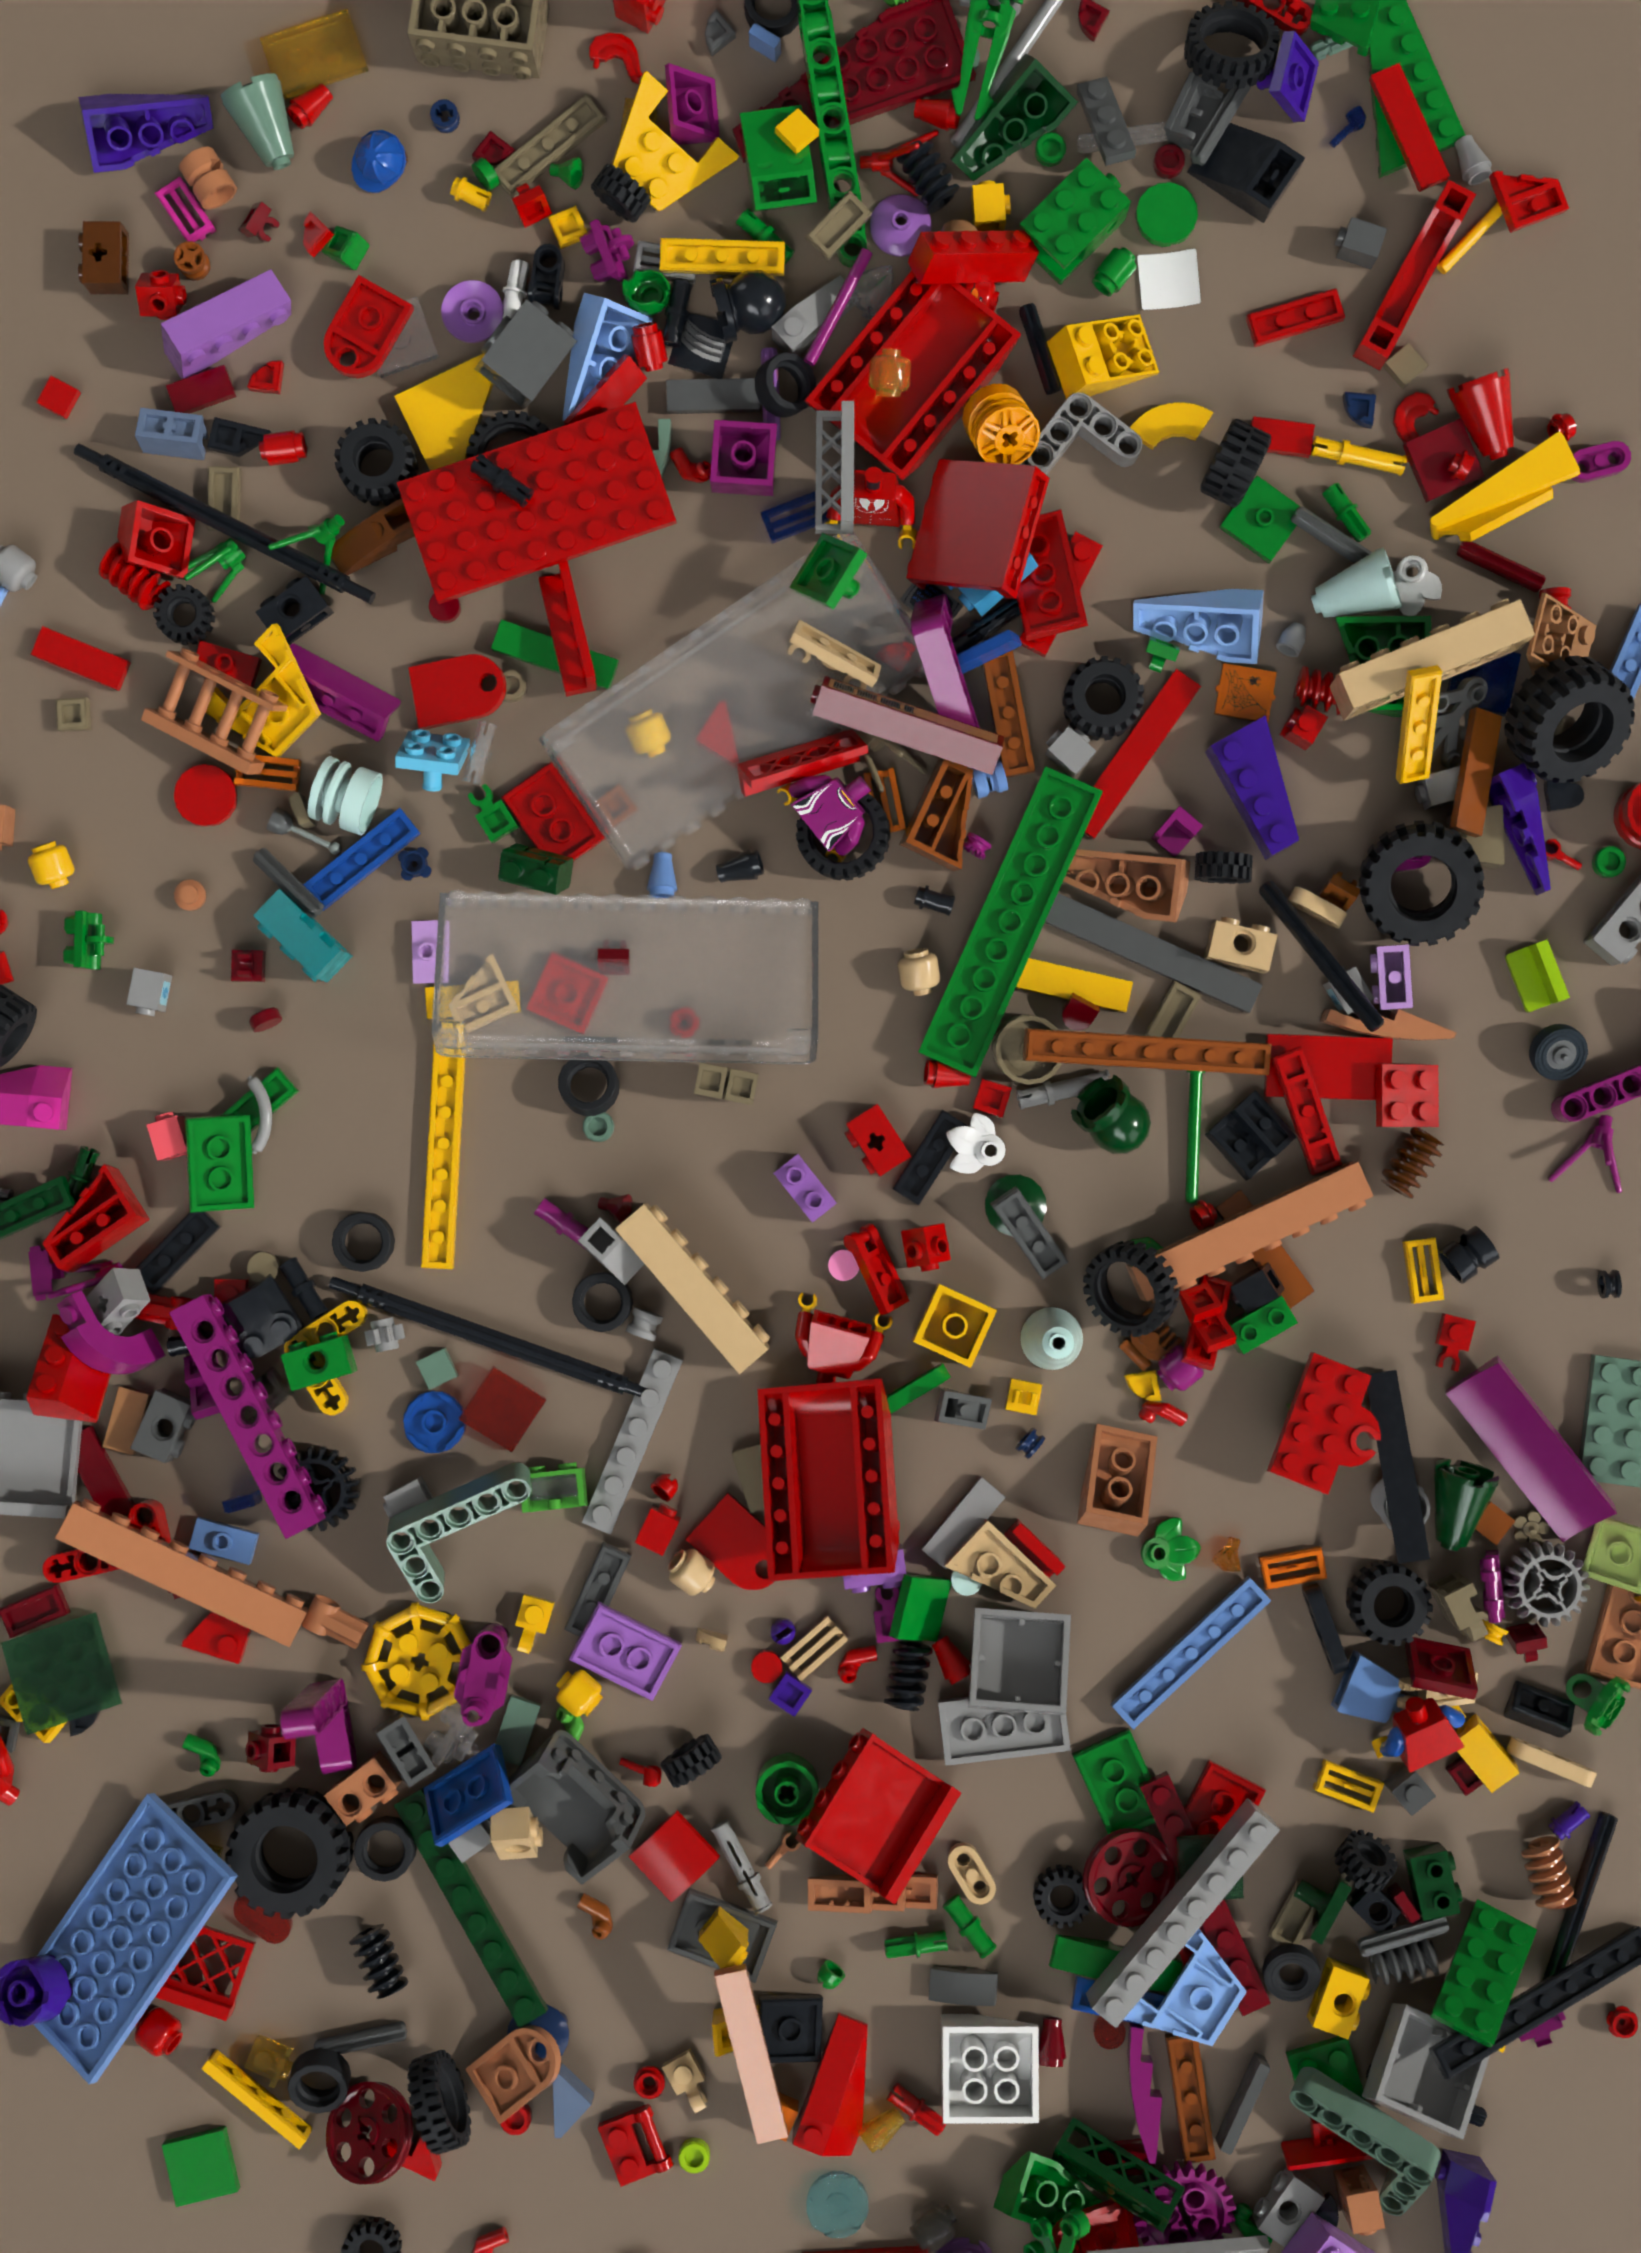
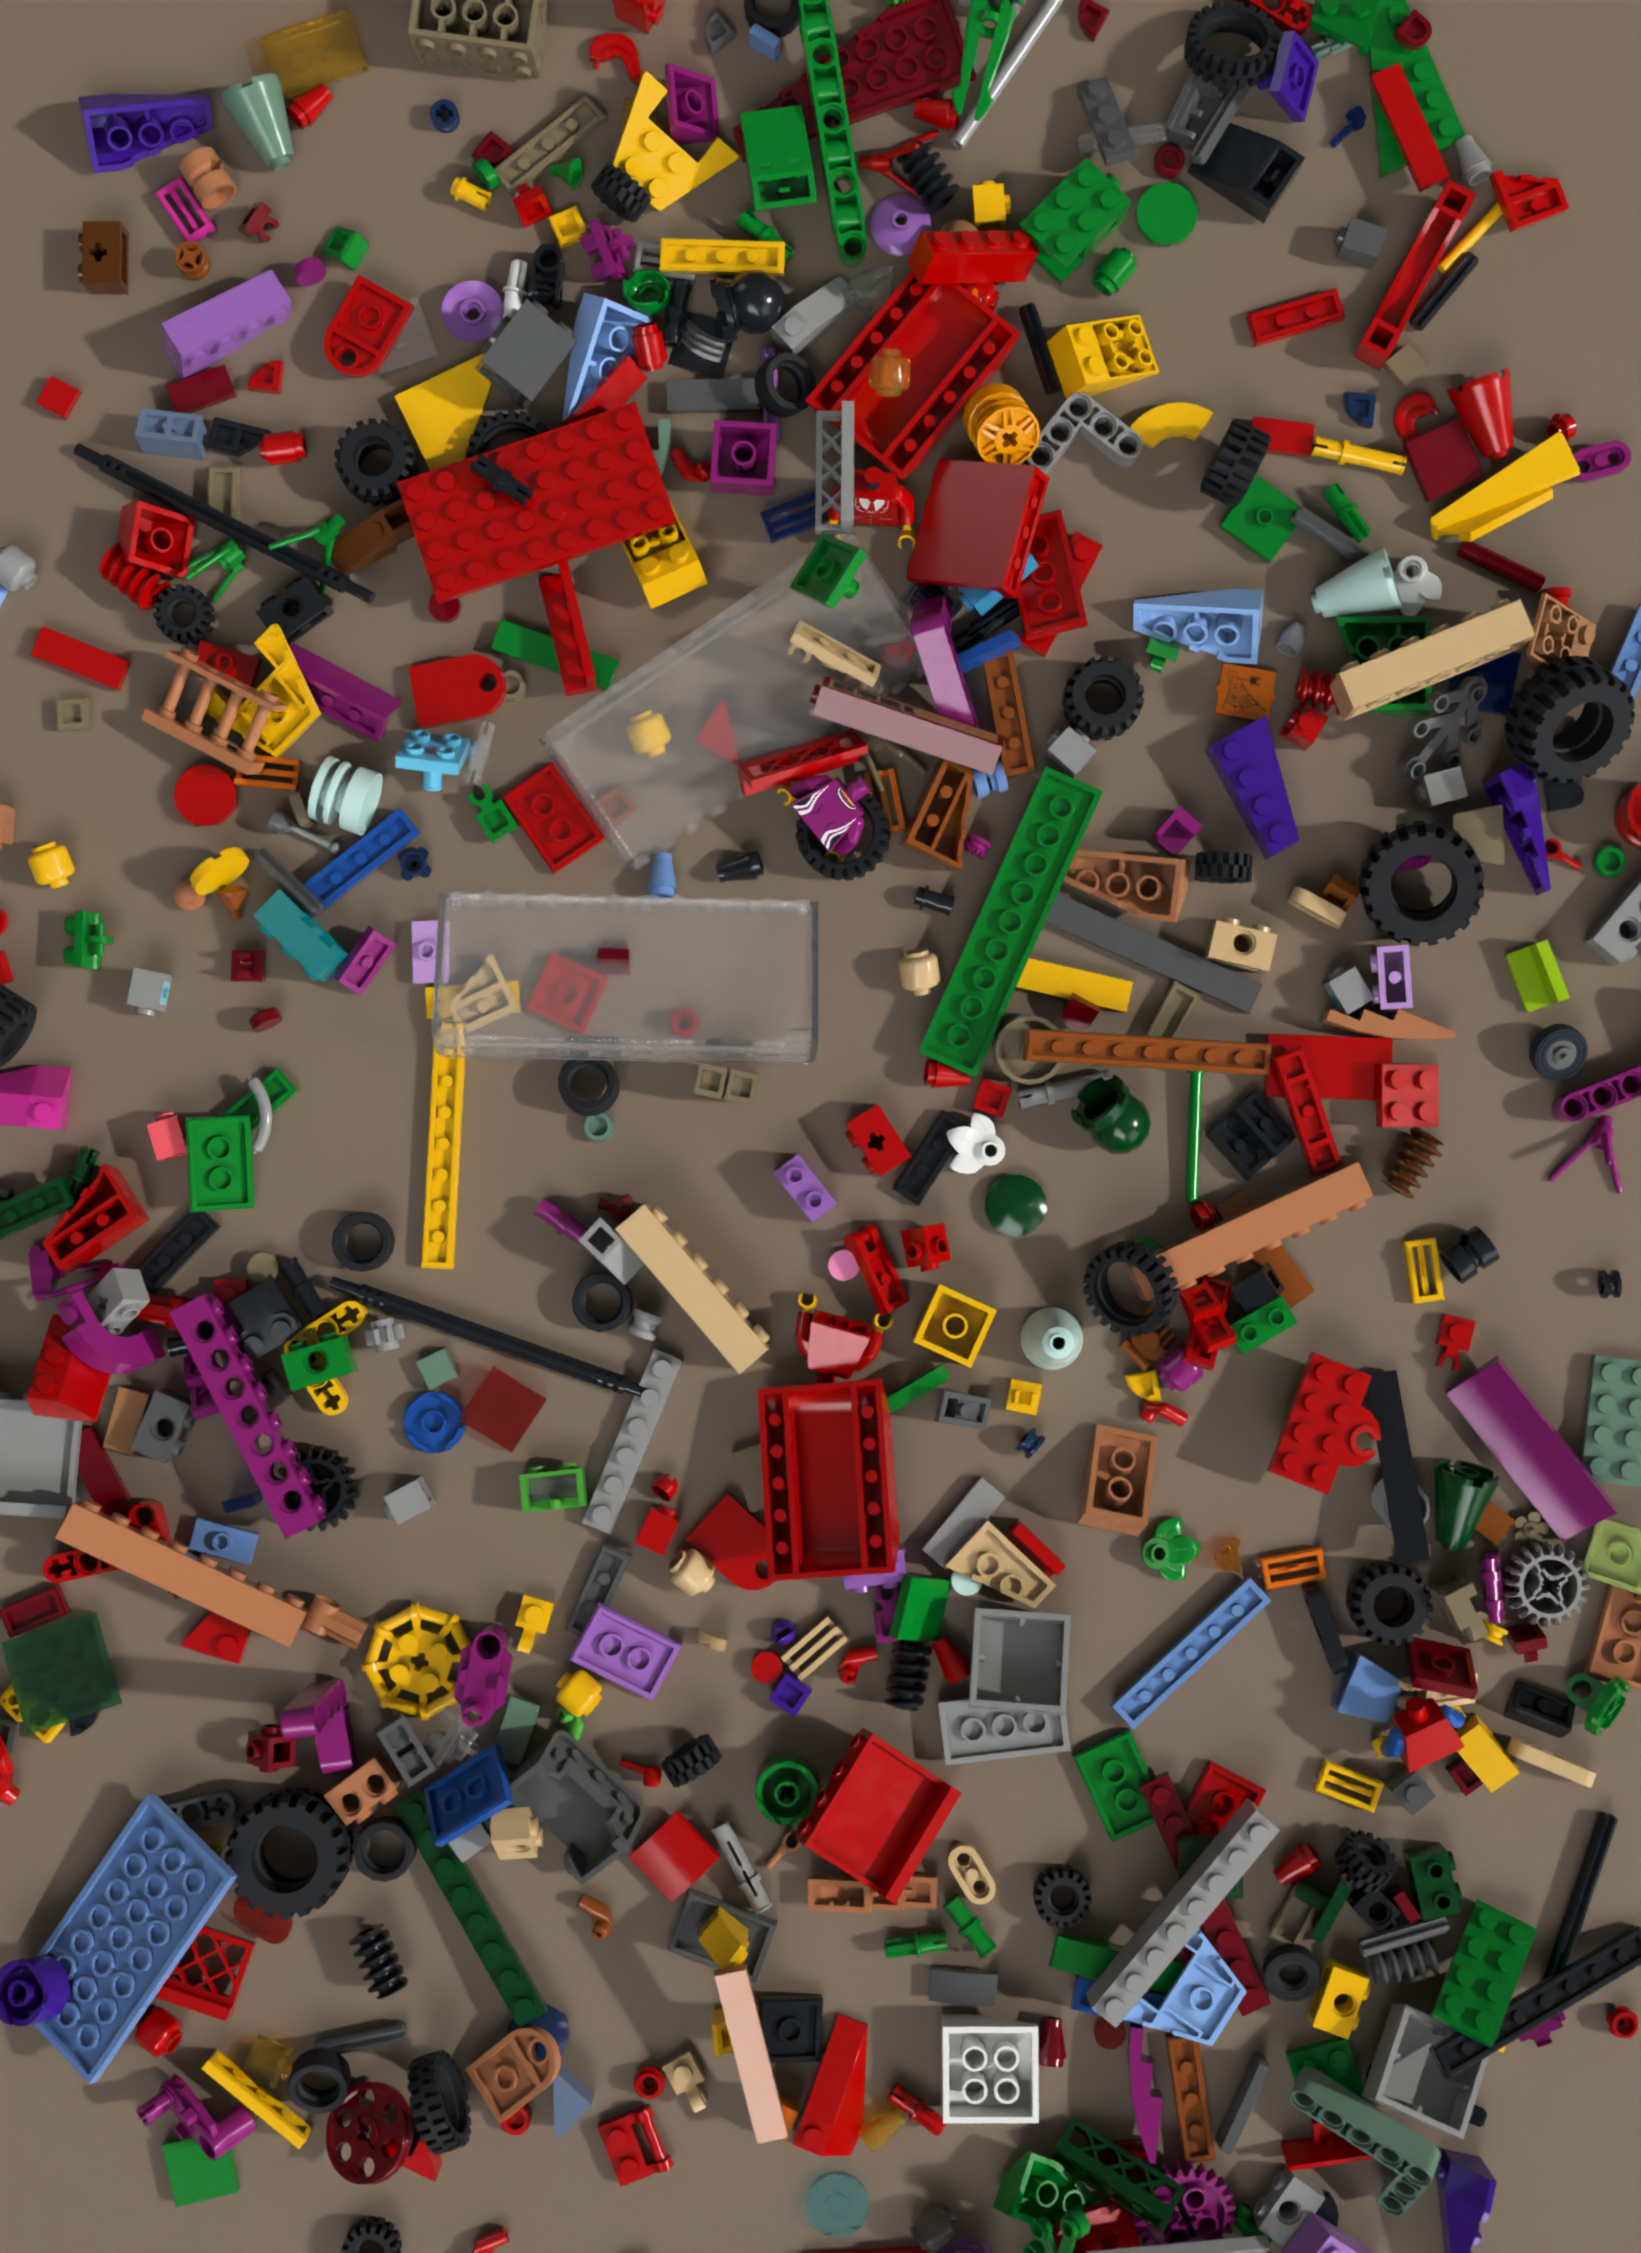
red brick [135,270,187,320] -> none
green arm [182,1733,221,1777] -> none
red tile [303,211,334,258] -> none
blue piece [351,130,408,193] -> none
sand green beam [386,1462,531,1603] -> none
dark green brick [498,843,574,895] -> none
lime tile [678,2137,710,2174] -> none
yellow tile [775,108,820,154] -> none
magenta bar [804,248,873,366] -> none
dark tan tile [805,191,872,261] -> none
green hinge [817,1960,845,1990] -> none
dark green wedge [950,53,1078,181] -> none
dark grey tile [990,1186,1068,1280] -> none
green tile [1035,132,1066,167] -> none
dark red wedge [1083,1828,1175,1927] -> none
red tile [1084,669,1201,840] -> none
white sticker [1137,248,1201,310] -> none
black axle [1259,880,1384,1032] -> none
nougat brick [1333,2165,1385,2236] -> none
yellow tile [1395,665,1442,784] -> none
red plate [1447,450,1475,481] -> none
dark orange tile [1449,707,1502,838] -> none
nougat piece [1521,1836,1577,1909] -> none
dark purple pin [1548,1801,1590,1841] -> none
none -> magenta piece [136,2074,256,2161]
none -> yellow tile [190,847,250,895]
none -> dark orange rock [217,885,248,919]
none -> magenta tile [293,257,326,286]
none -> magenta plate [333,926,397,995]
none -> yellow slope [621,500,708,609]
none -> red cone [1273,1842,1322,1886]
none -> dark red tile [1392,9,1432,51]
none -> black axle [1409,251,1479,331]

